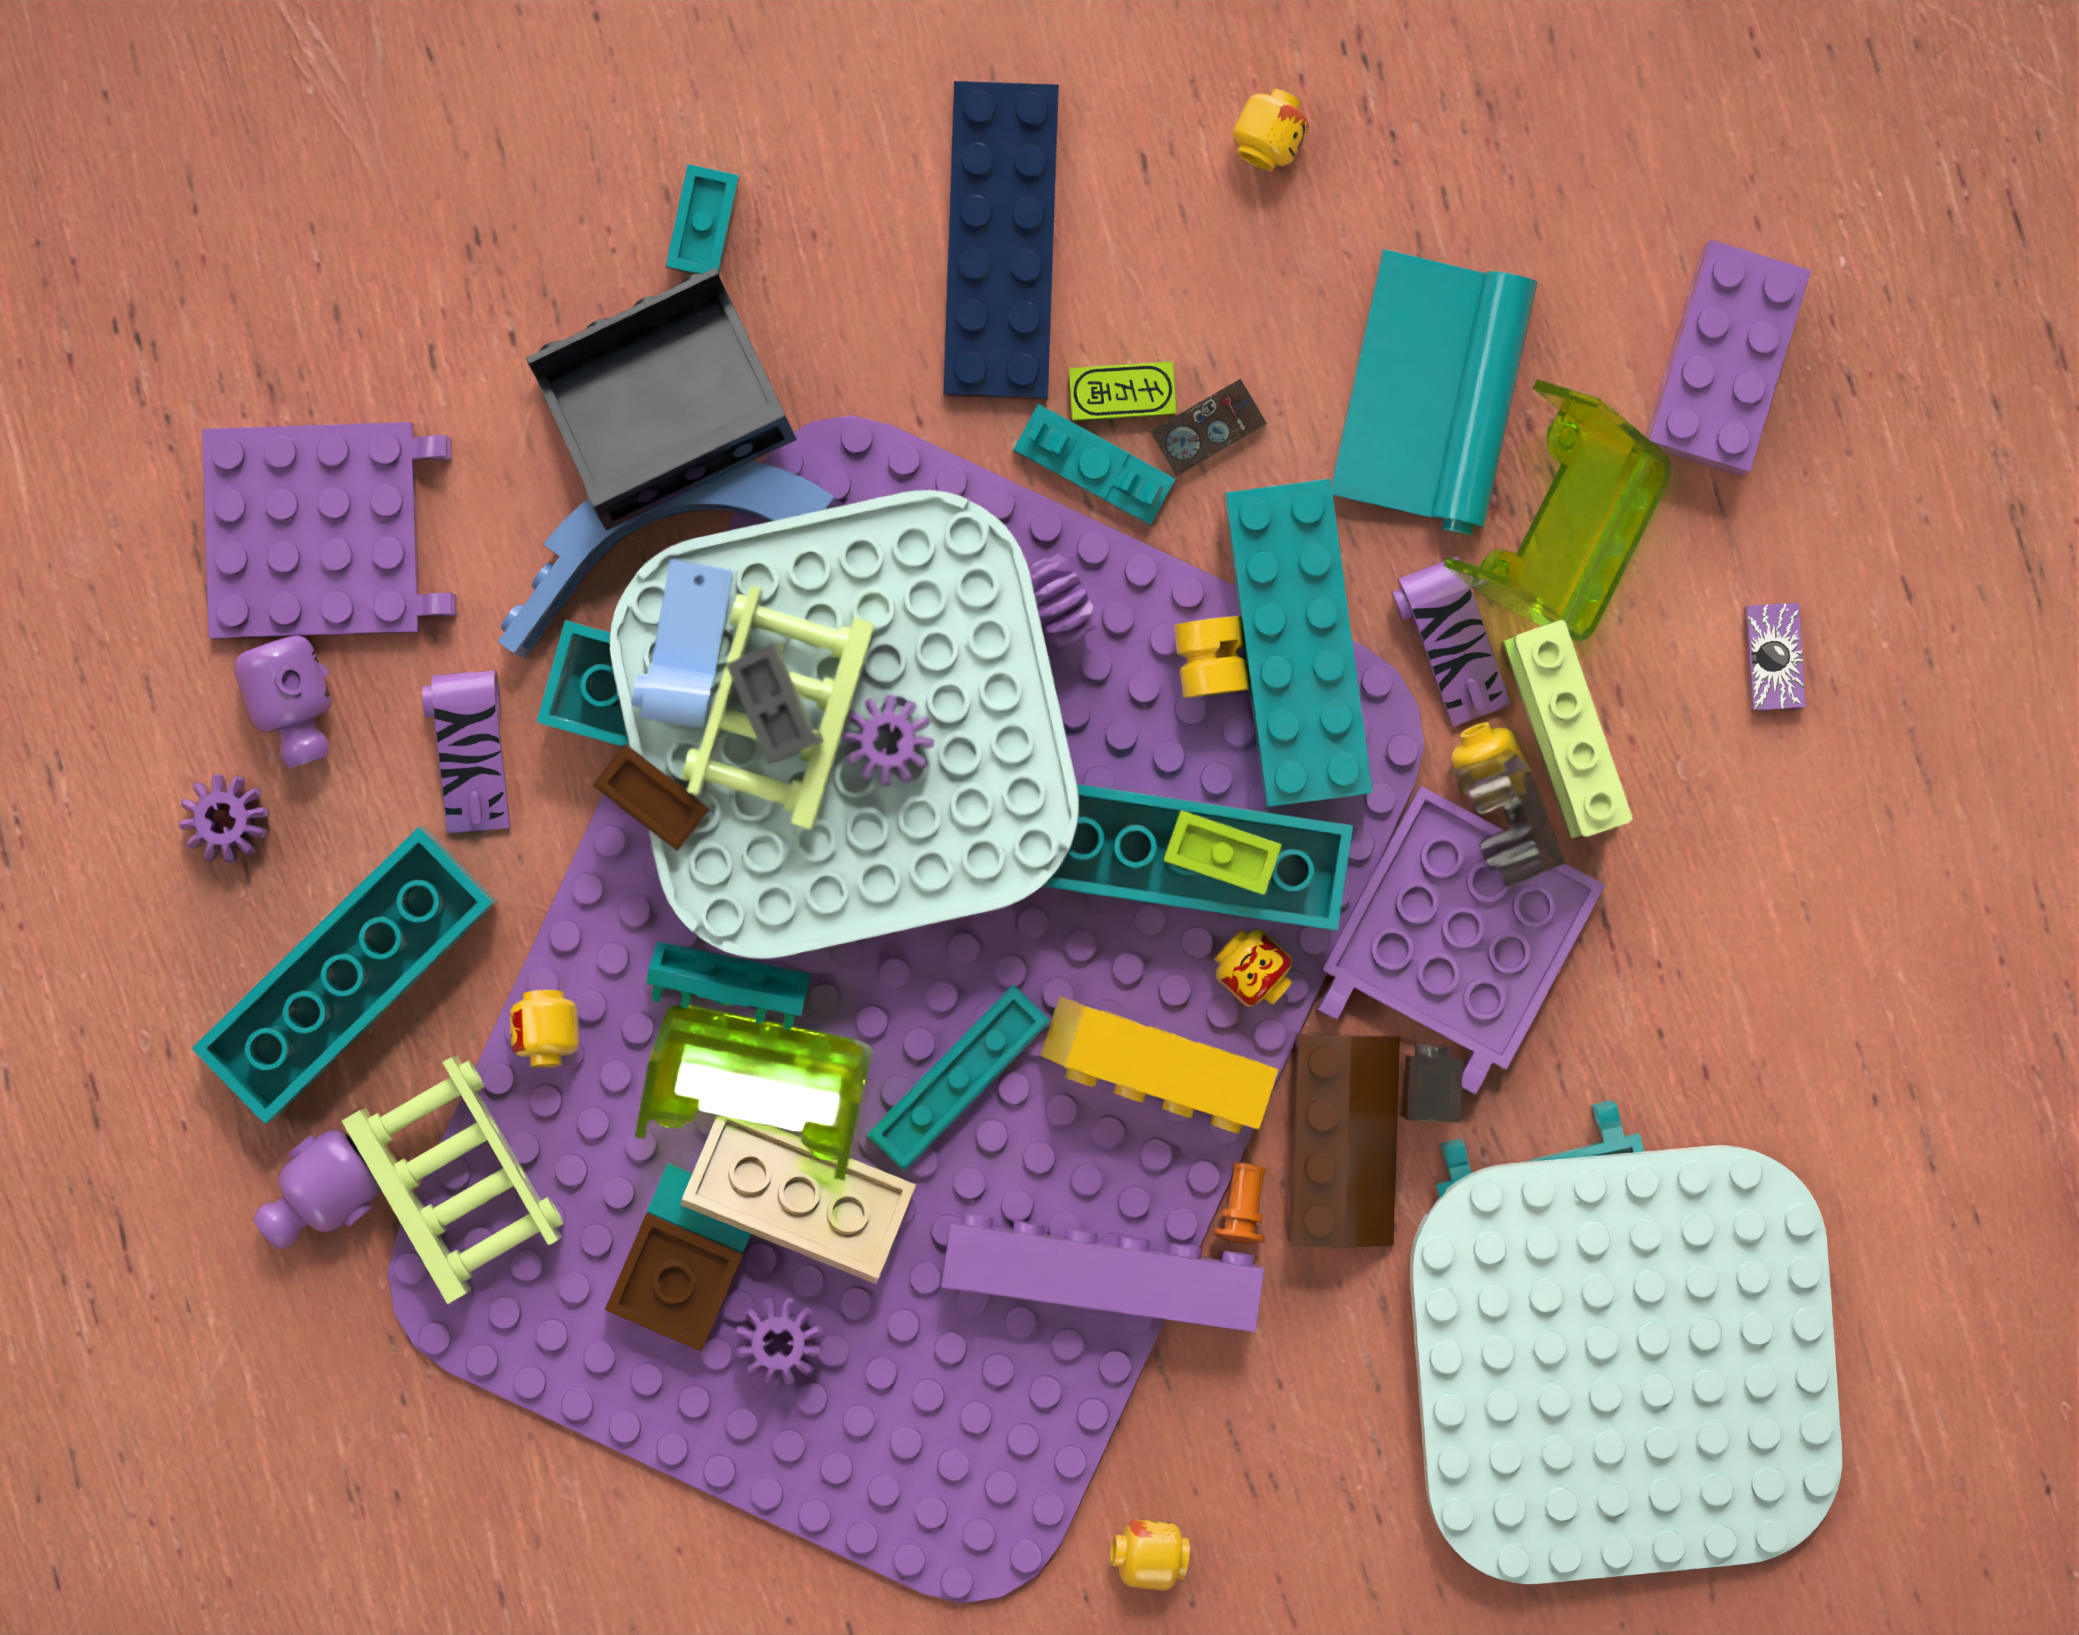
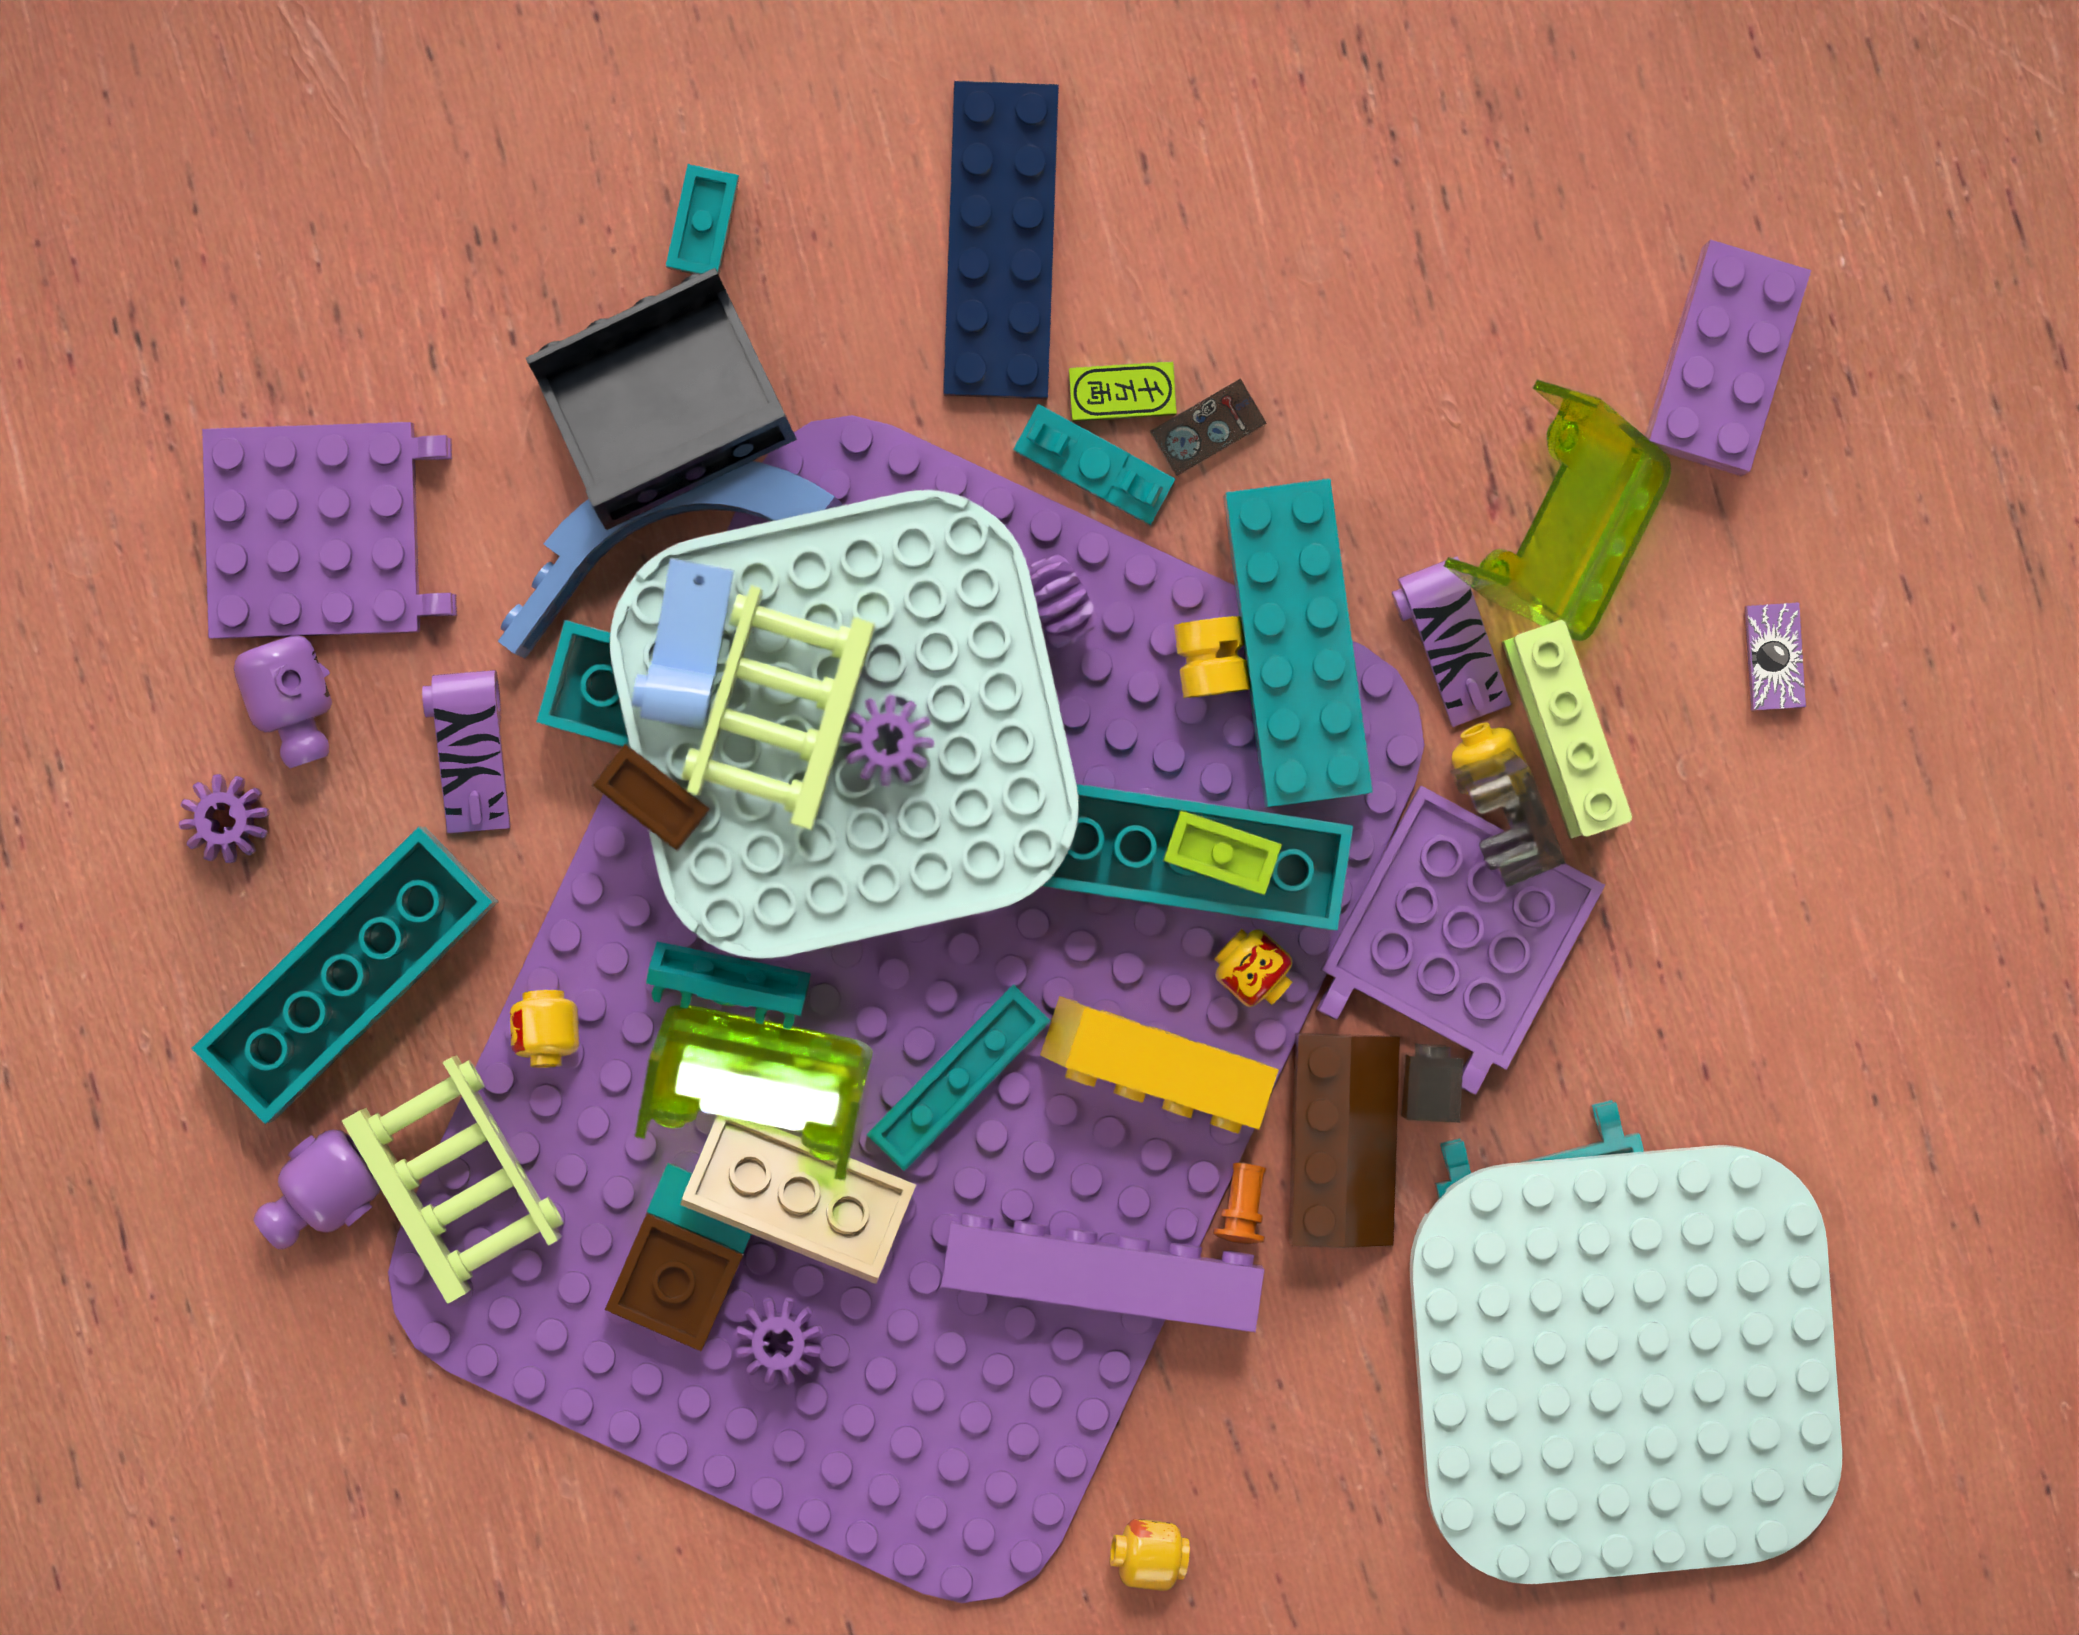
dark grey hinge [726,642,824,764] -> none
yellow head [1232,89,1309,171] -> none
teal door [1331,249,1538,536] -> none

